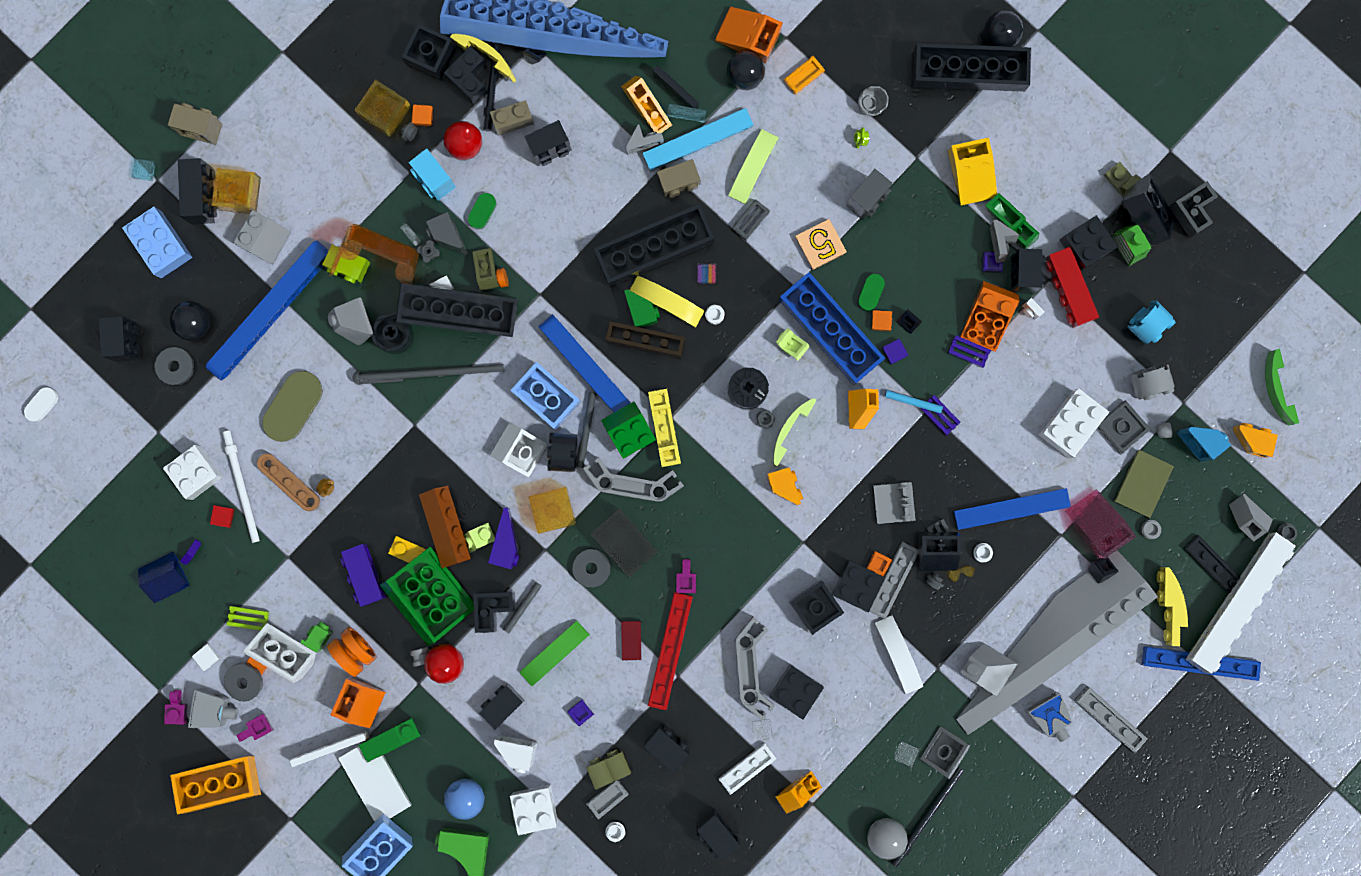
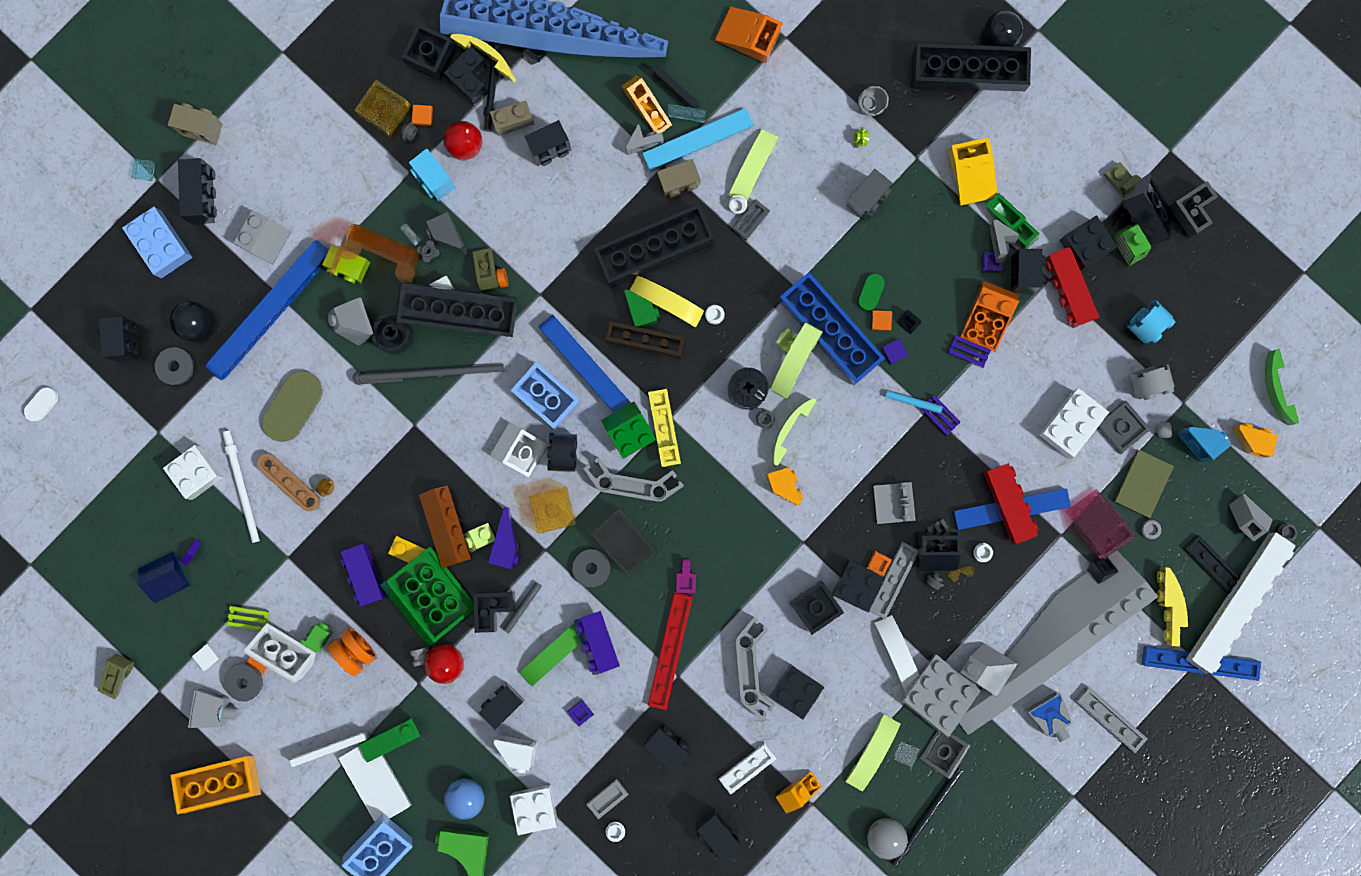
magenta plate [164,690,187,724] -> none
red tile [210,505,234,528] -> none
clear yellow brick [212,168,261,214] -> none
magenta plate [236,713,273,742] -> none
orange slope [330,677,386,728] -> none
green tile [468,193,497,230] -> none
dark grey bar [576,392,597,468] -> none
olive brick [586,749,631,790] -> none
dark red tile [621,621,642,661] -> none
clear purple tile [697,264,716,284] -> none
black piece [726,50,765,91] -> none
light orange tile [784,56,825,95] -> none
light nougat tile [795,219,847,270] -> none
light orange slope [848,388,879,429] -> none
white plate [1022,298,1045,319] -> none
none -> olive plate [97,654,134,699]
none -> dark purple brick [574,611,620,675]
none -> white plate [728,194,748,214]
none -> yellowish green slope [771,323,822,398]
none -> yellowish green slope [845,714,900,792]
none -> light grey plate [901,654,980,738]
none -> red brick [983,463,1038,544]

